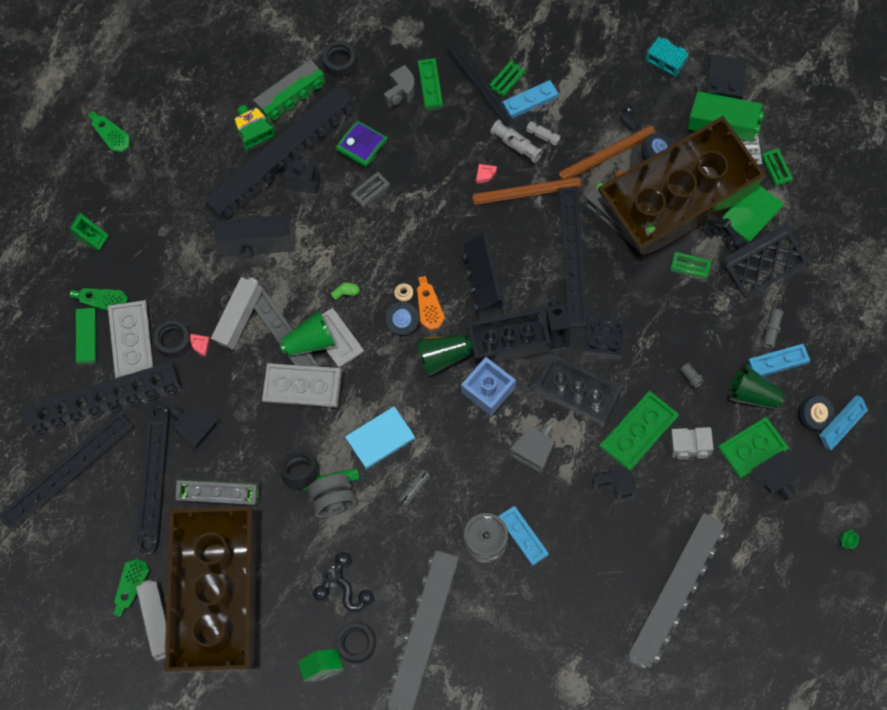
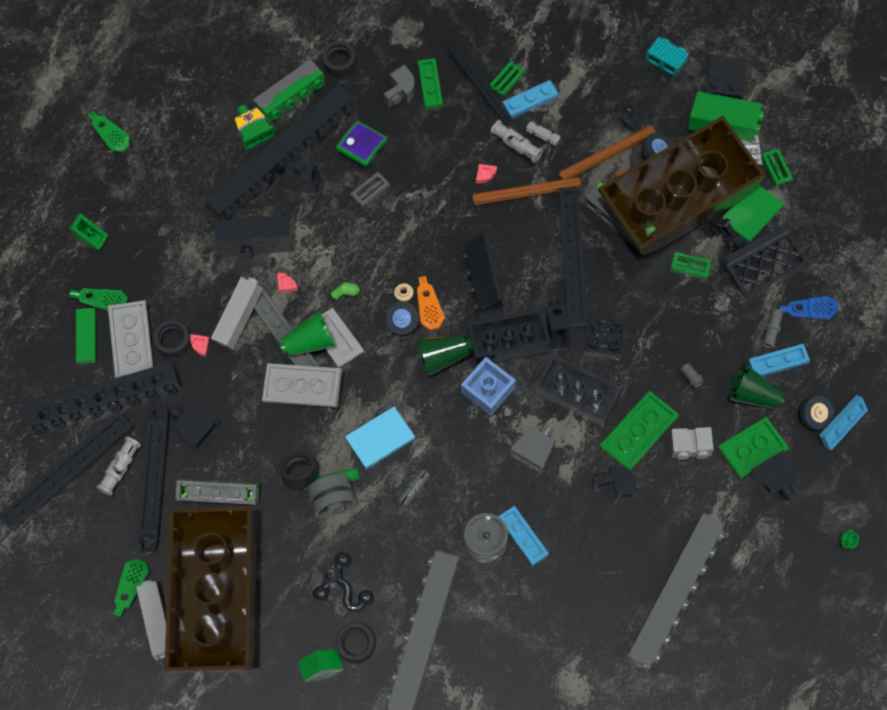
none -> light grey piece [96,437,141,496]
none -> coral tile [277,273,298,293]
none -> blue piece [779,296,838,320]

